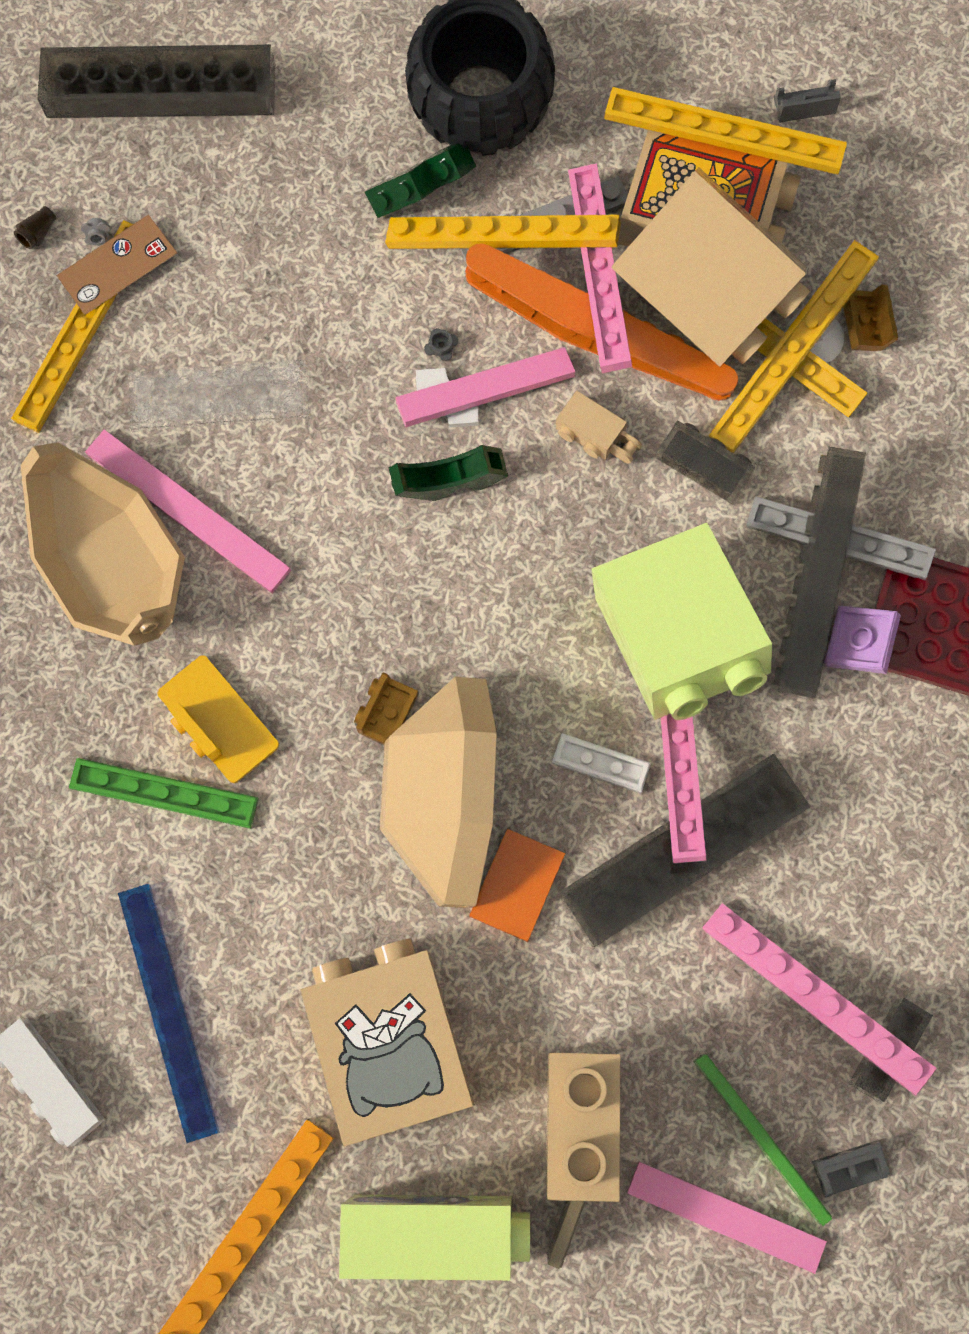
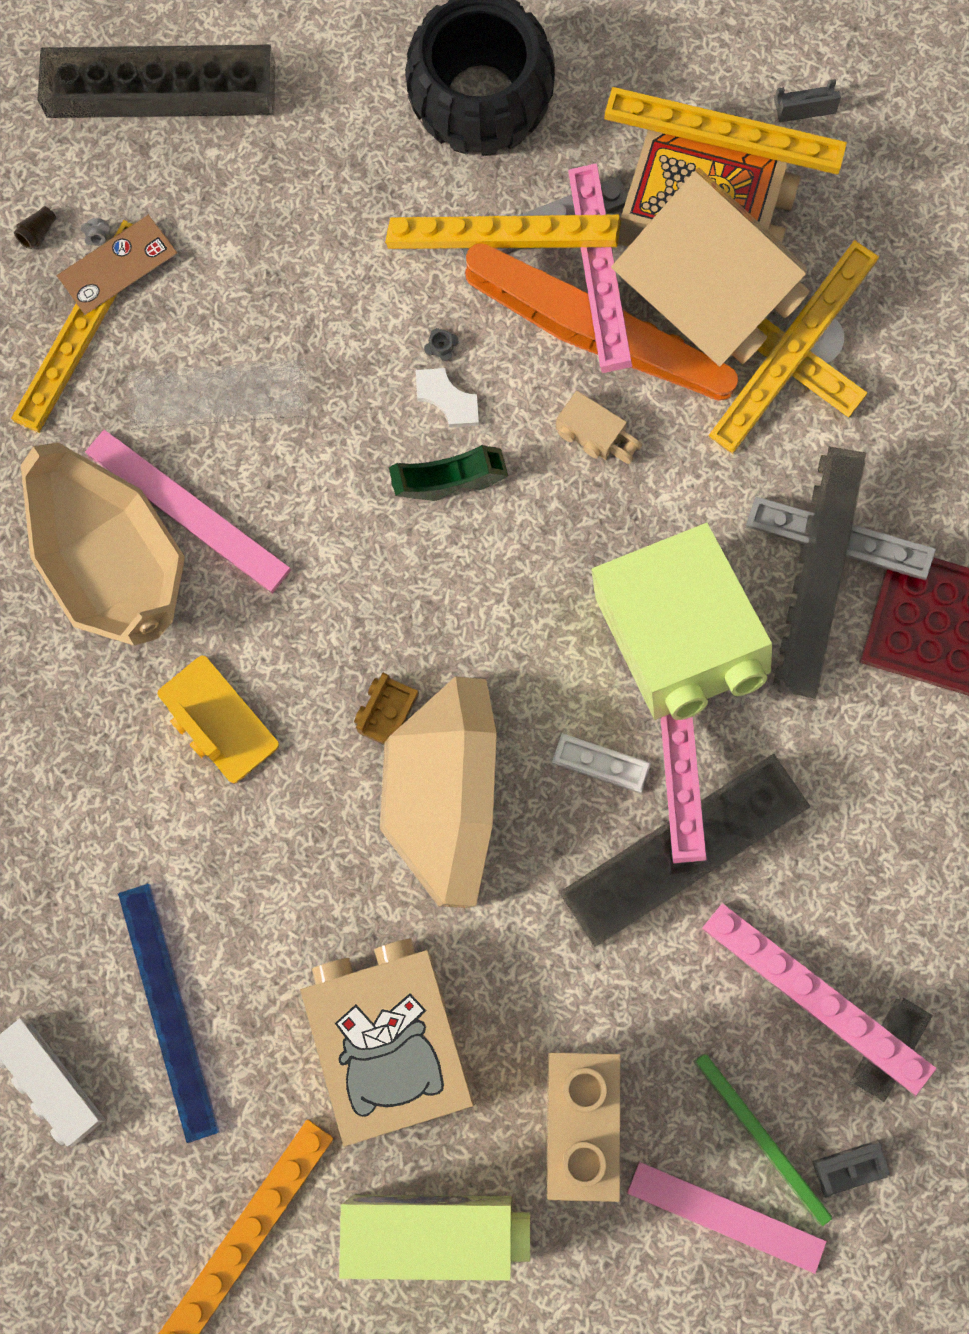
bright green tile [69,758,259,829] -> none
dark green arch [365,143,477,218] -> none
bright pink tile [396,347,575,427] -> none
orange tile [469,829,565,942] -> none
dark tan tile [547,1201,585,1269] -> none
clear smoke brick [656,420,755,505] -> none
lavender tile [824,606,901,674] -> none
pearl gold bracket [843,284,898,351] -> none

